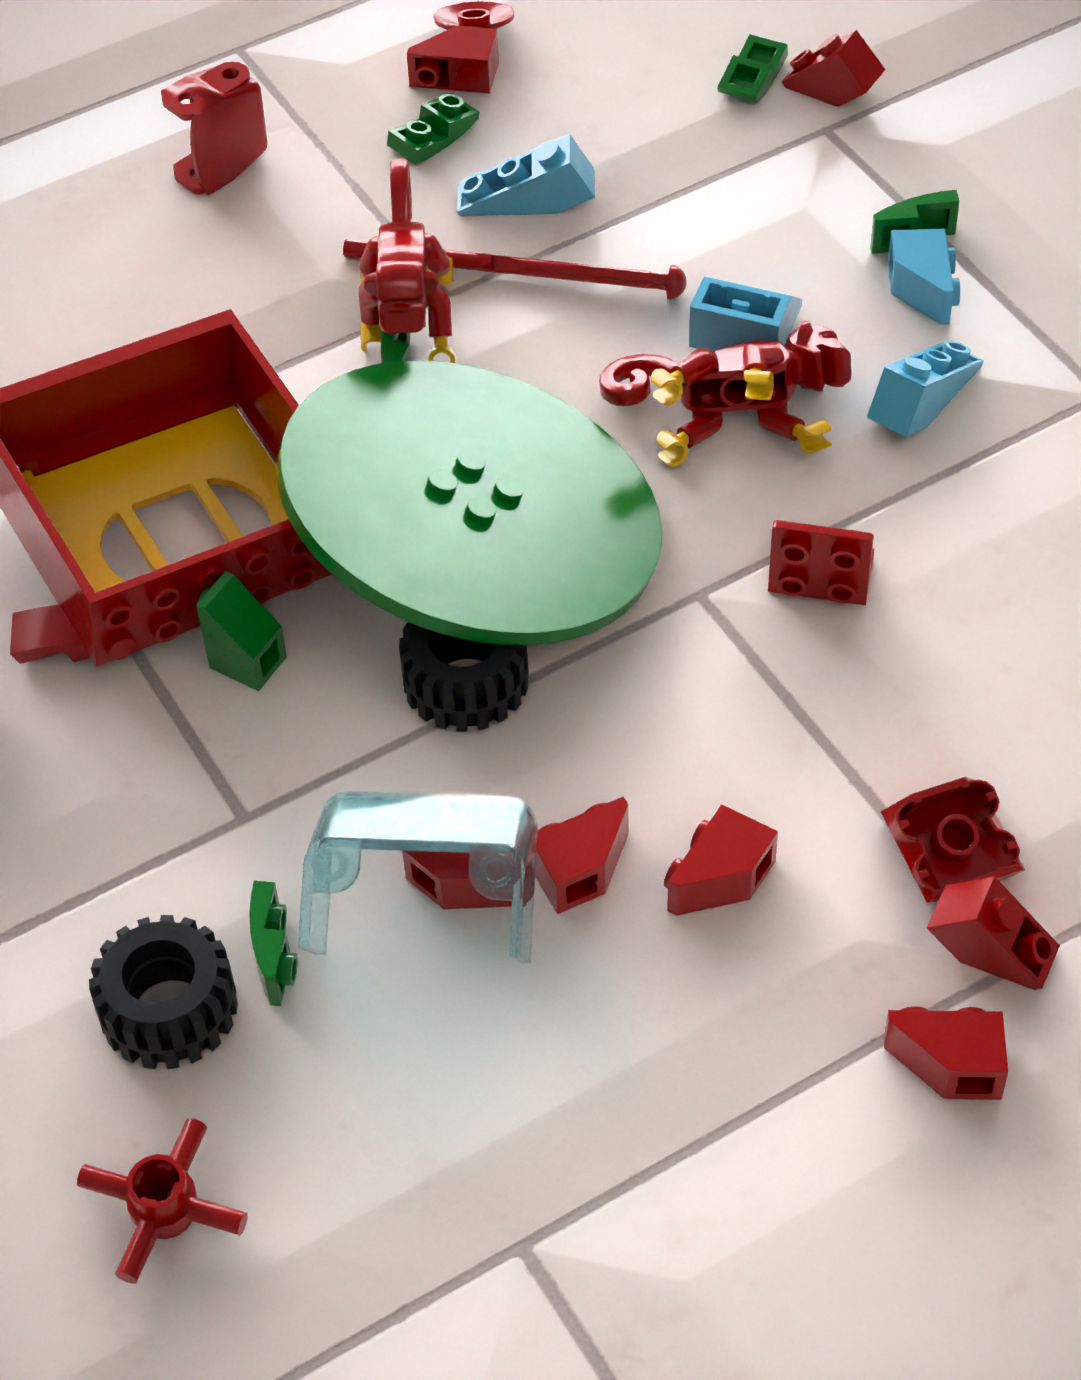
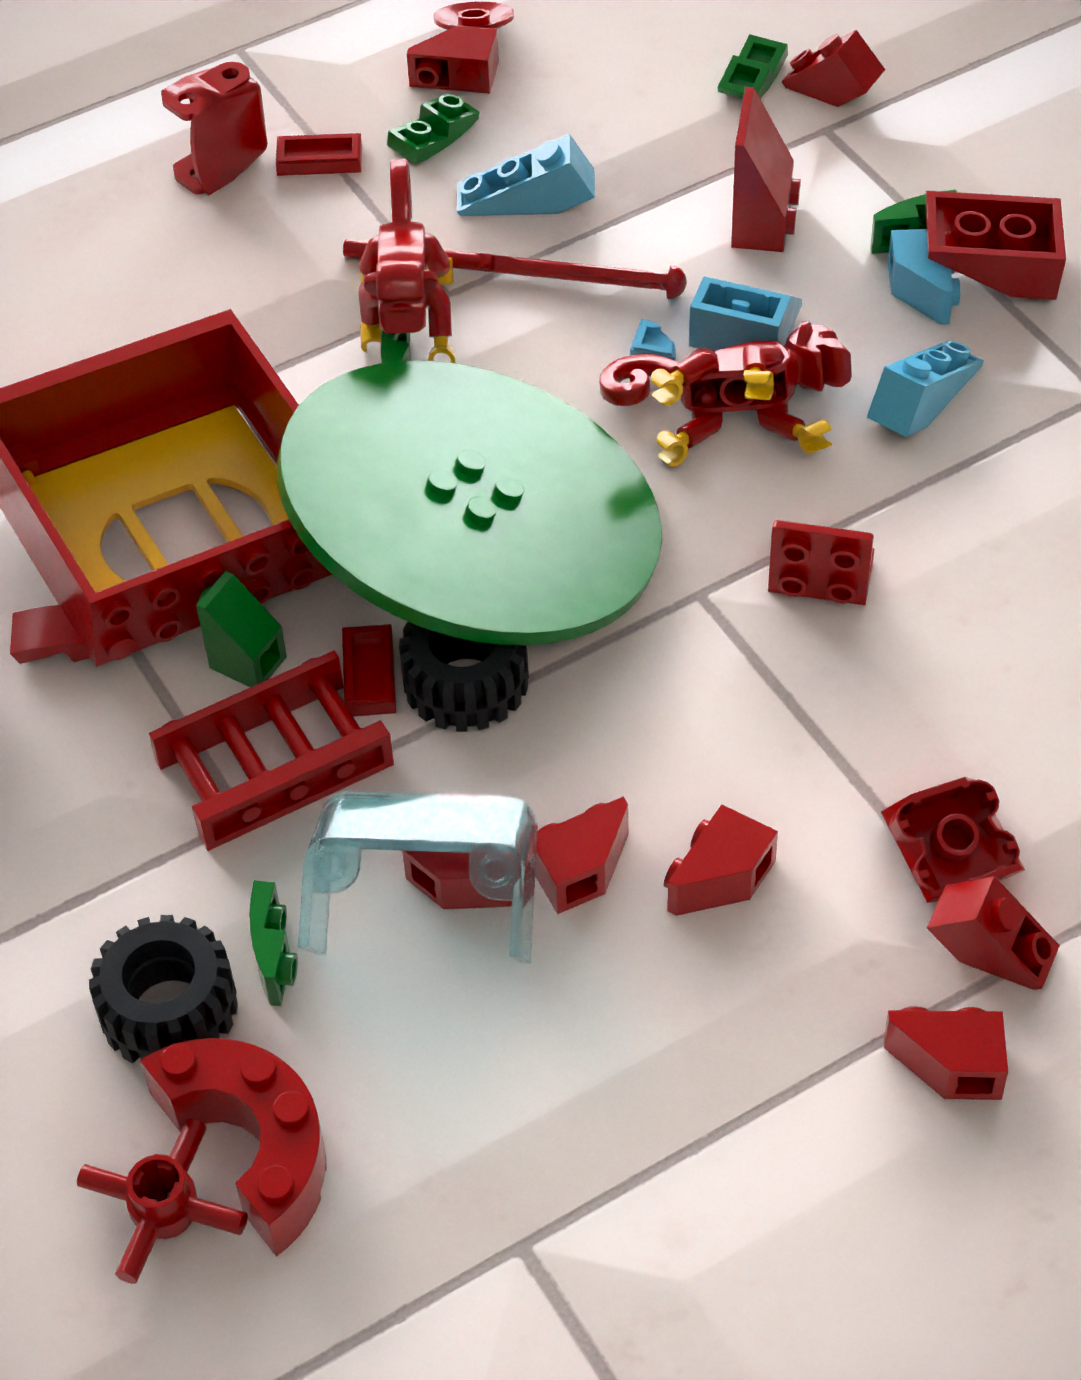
none -> red brick [140,1038,327,1257]
none -> red fence [149,650,394,851]
none -> red tile [276,133,362,176]
none -> red tile [342,624,396,717]
none -> medium azure tile [630,319,676,361]
none -> red slope [731,87,801,252]
none -> red slope [925,191,1066,300]

